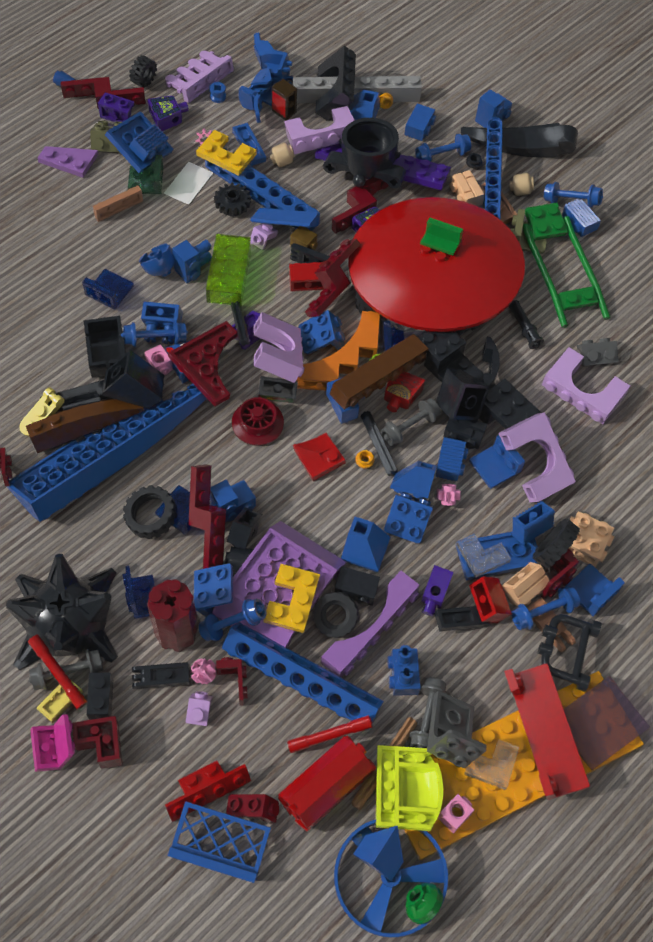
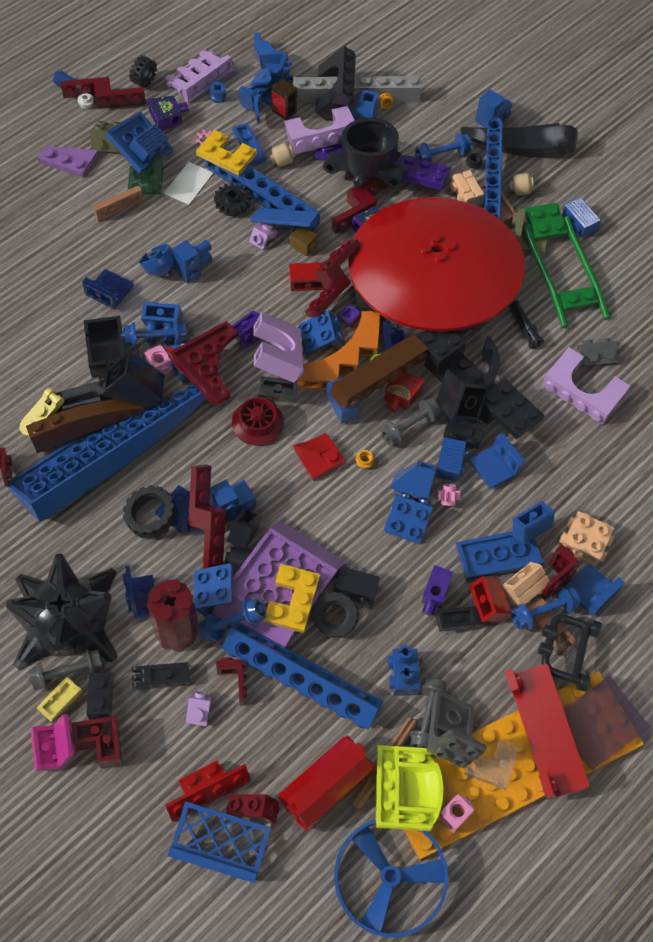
red piece [28,634,87,710] -> none
dark purple bracket [98,93,134,122] -> none
bright pink gear [191,658,216,684] -> none
clear neon green brick [206,234,251,306] -> none
black axle [231,301,250,346] -> none
red piece [287,715,373,753] -> none
black hinge [290,243,330,263] -> none
medium lavender arch [321,571,420,677] -> none
blue slope [341,517,391,572] -> none
blue slope [353,826,404,881] -> none
black axle [361,411,398,476] -> none
blue brick [405,103,437,141] -> none
green piece [405,883,443,924] -> none
green panel [420,218,463,256] -> none
clear plate [456,534,511,578] -> none
lavender arch [499,412,576,502] -> none
black tyre [532,518,580,569] -> none
blue piece [544,182,603,208] -> none
none -> white plate [77,94,94,109]
none -> dark purple tile [337,304,362,328]

